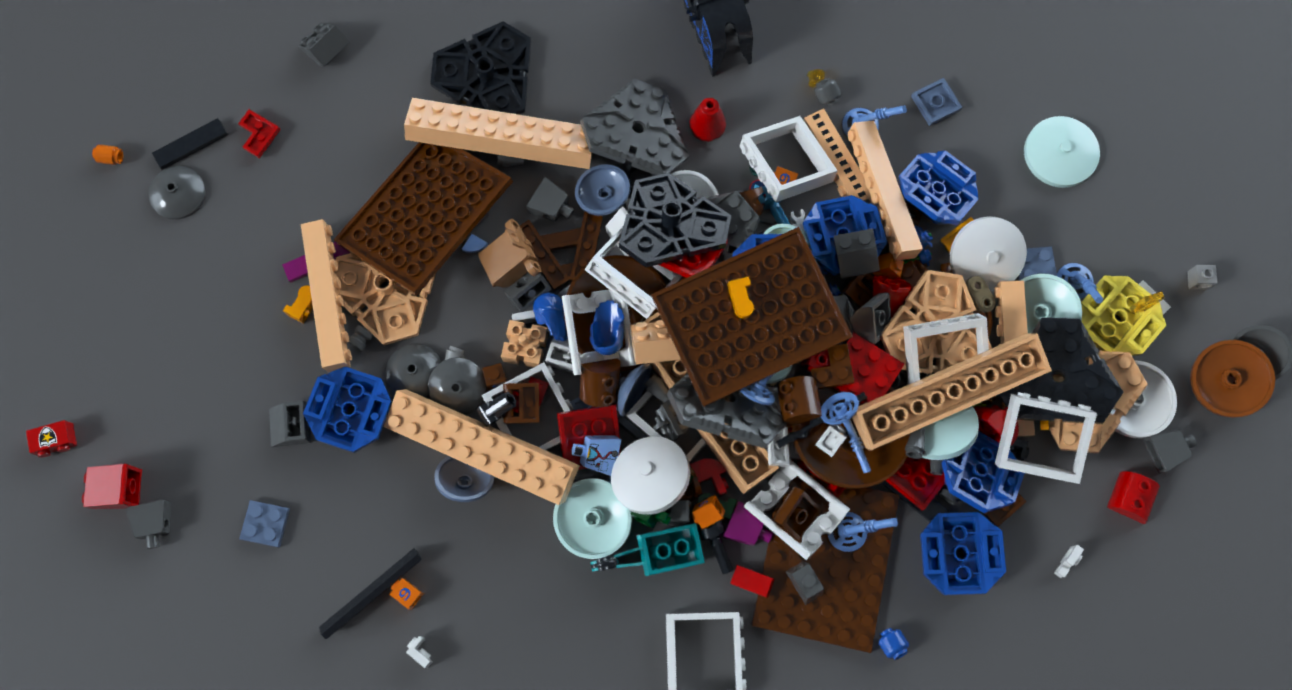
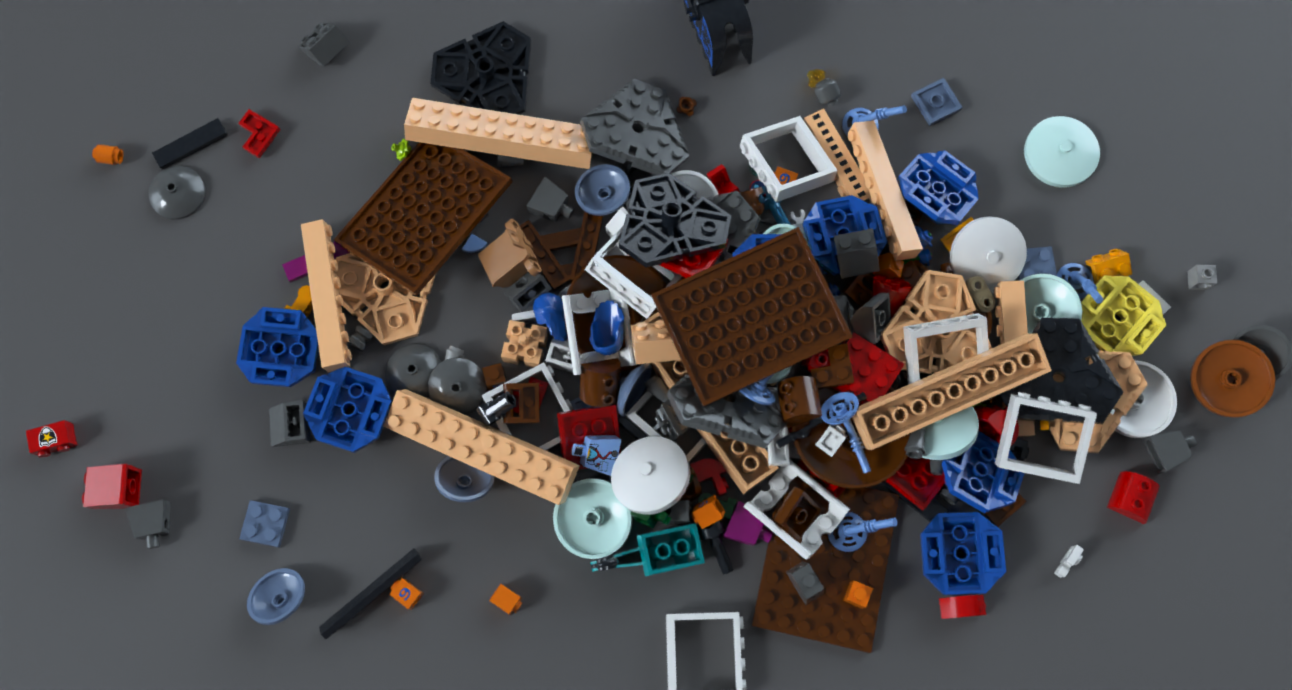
white bracket [406,636,433,668] -> none
red cone [689,98,726,142] -> none
light orange leg [727,277,754,319] -> none
red tile [730,565,775,598] -> none
blue head [878,628,909,660] -> none
clear yellow tile [1129,291,1165,314] -> none
none -> blue piece [236,307,319,387]
none -> sand blue dish [247,568,305,625]
none -> lime plant [391,139,411,161]
none -> orange brick [489,584,523,615]
none -> reddish brown plate [676,97,697,116]
none -> red brick [706,164,740,195]
none -> orange brick [843,581,873,608]
none -> red brick [939,595,986,619]
none -> light orange bracket [1085,249,1132,285]

